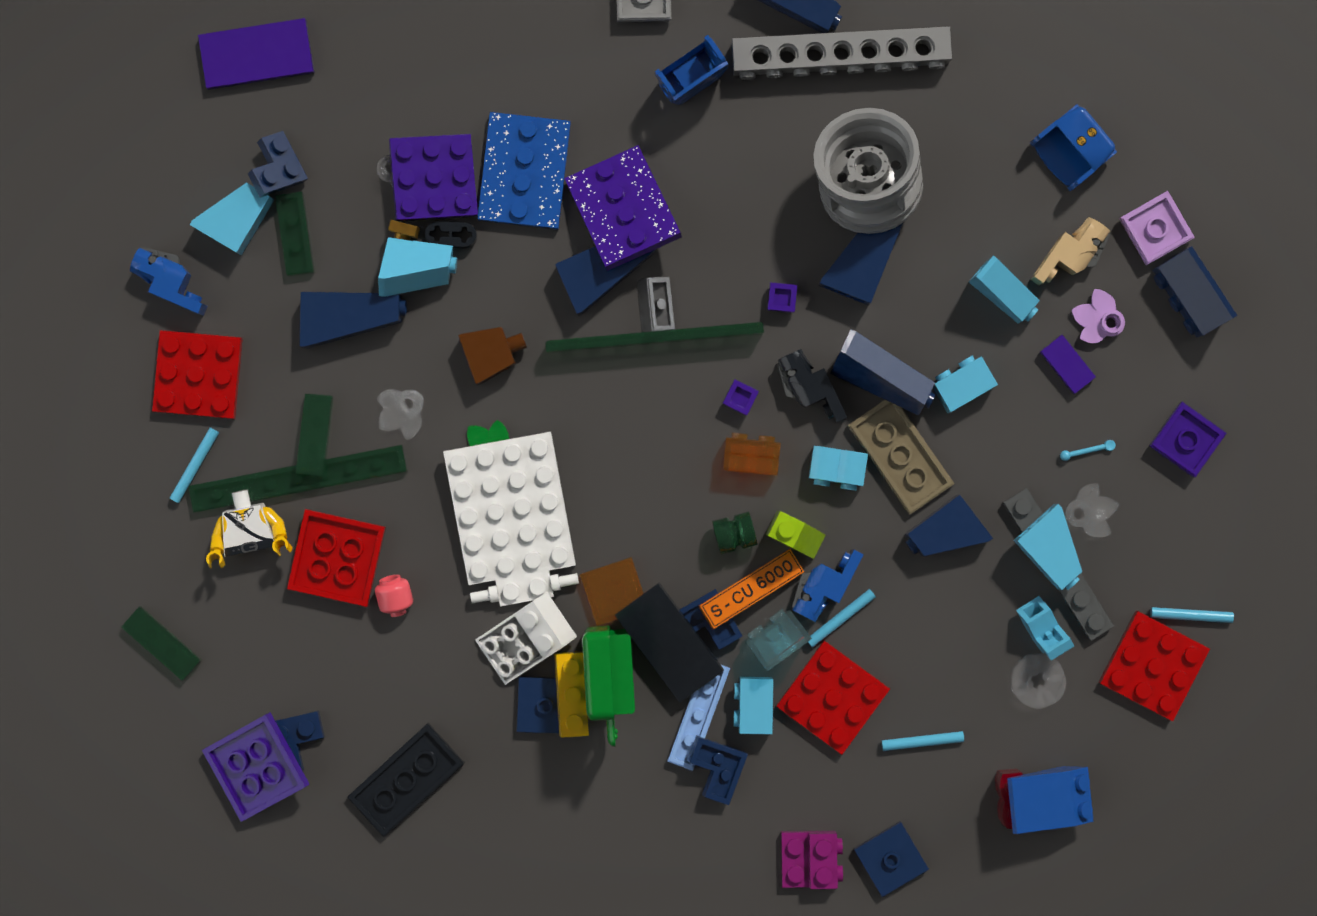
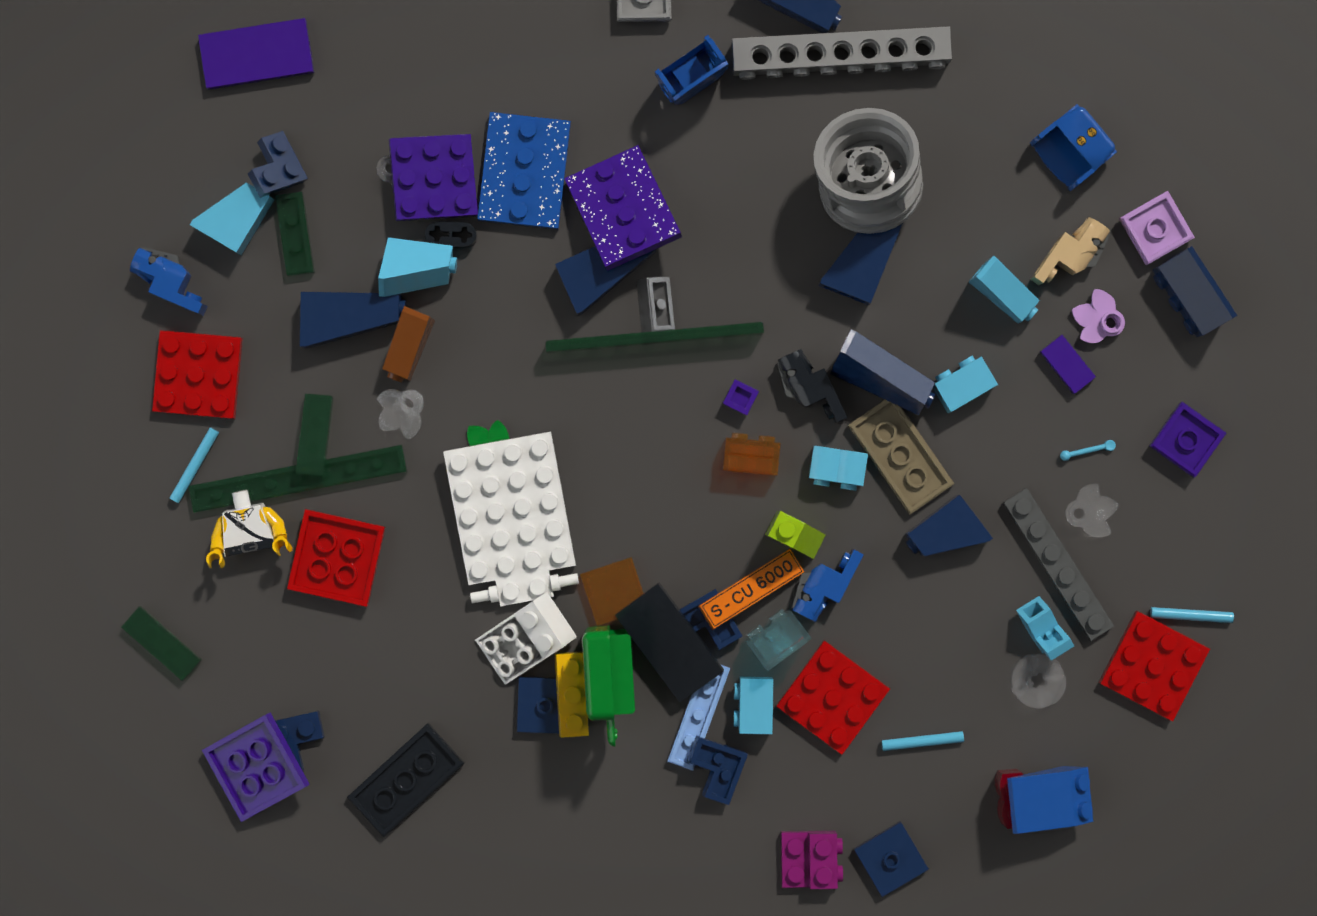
coral head [375,575,413,617] -> none
pearl gold plate [388,220,420,240] -> none
reddish brown torso [458,327,527,385] -> none
clear green wheel [712,511,758,555] -> none
dark purple plate [767,282,797,313] -> none
medium azure bar [806,589,876,648] -> none
medium azure slope [1013,504,1082,590] -> none
none -> dark orange slope [382,306,435,383]

